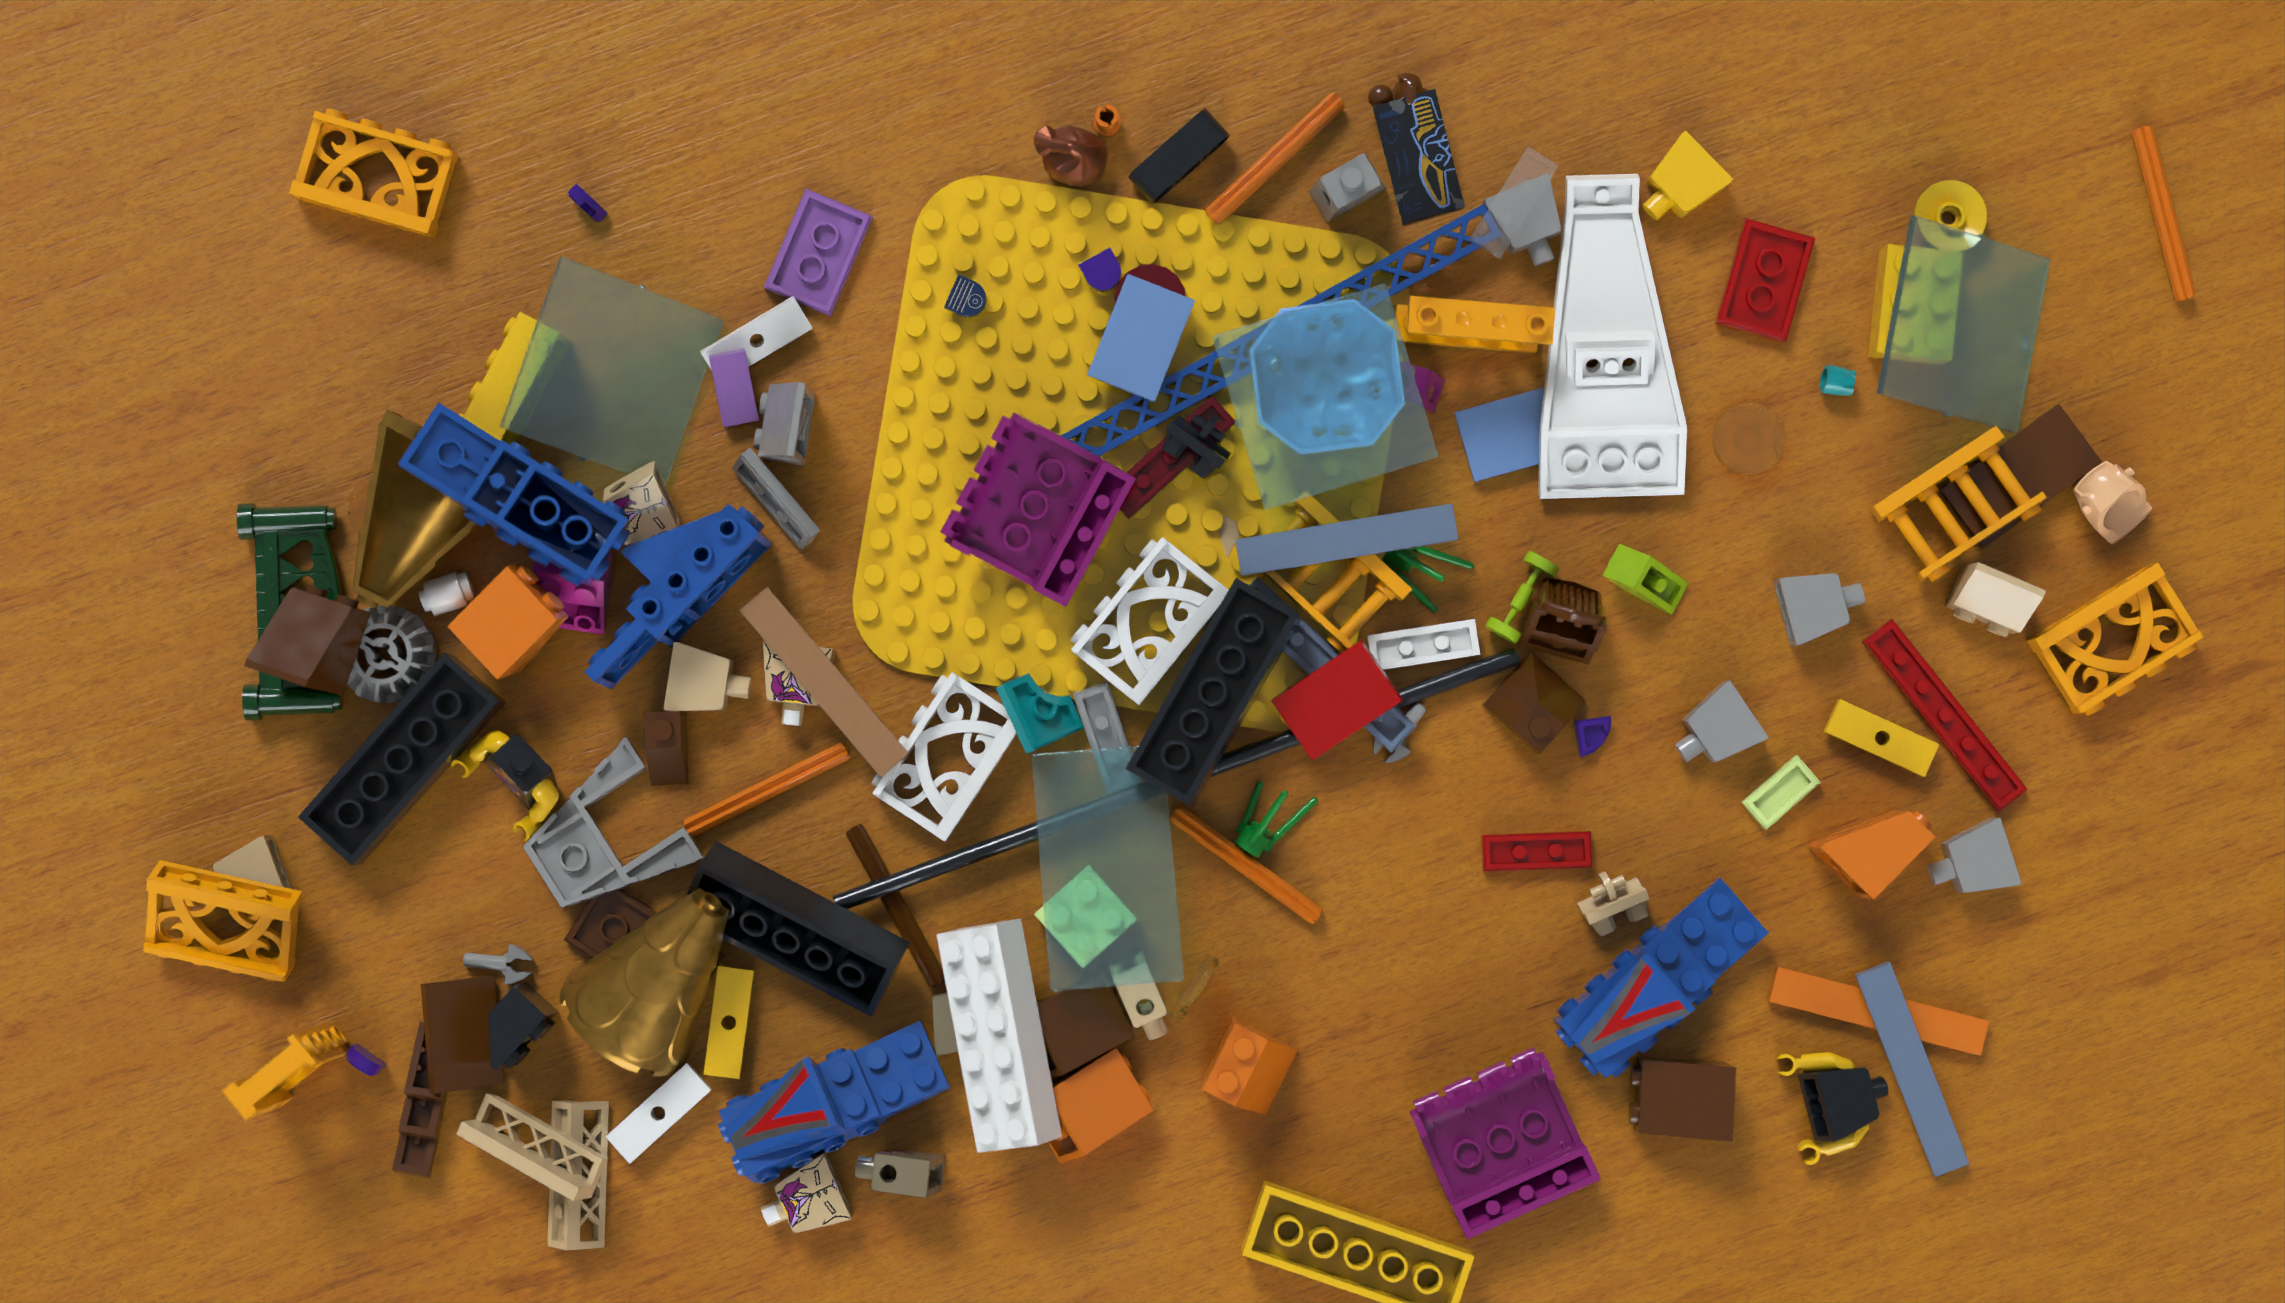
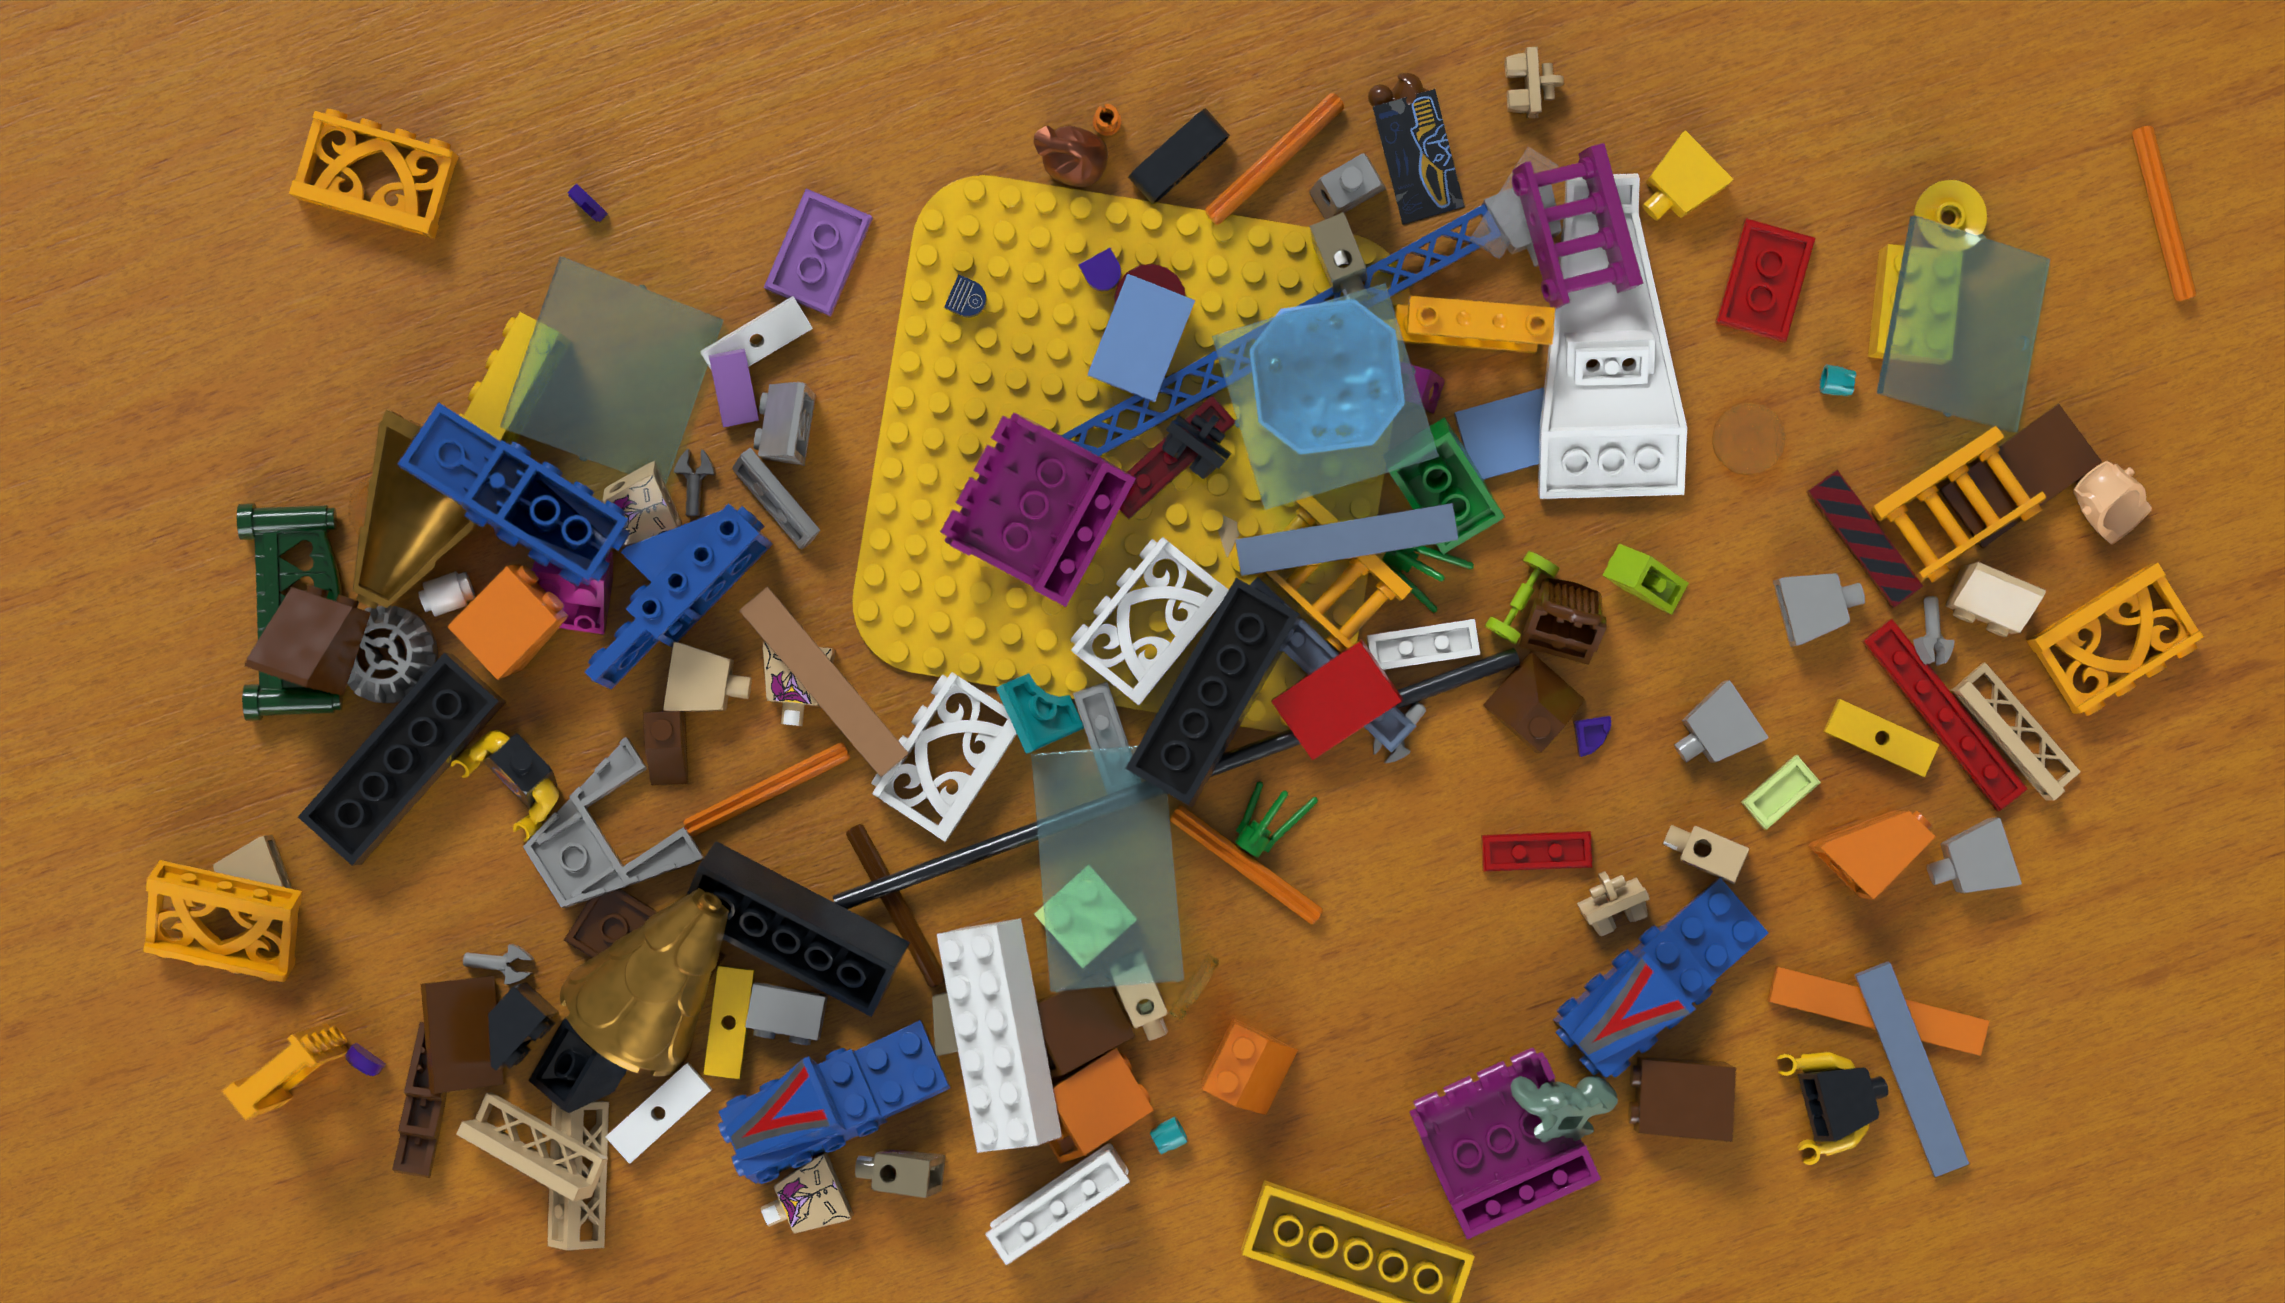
none -> black slope [528,1018,627,1113]
none -> flat silver bar [674,449,715,518]
none -> light grey brick [745,982,828,1045]
none -> white fence [986,1143,1130,1265]
none -> teal hose [1150,1116,1188,1154]
none -> dark tan torso [1310,212,1368,303]
none -> green slope [1383,417,1505,554]
none -> tan hips [1504,47,1564,119]
none -> sand green animal [1511,1076,1618,1142]
none -> magenta fence [1512,143,1643,309]
none -> tan torso [1663,825,1749,884]
none -> tile [1806,470,1923,608]
none -> light grey bar [1913,596,1954,666]
none -> tan fence [1951,662,2081,801]

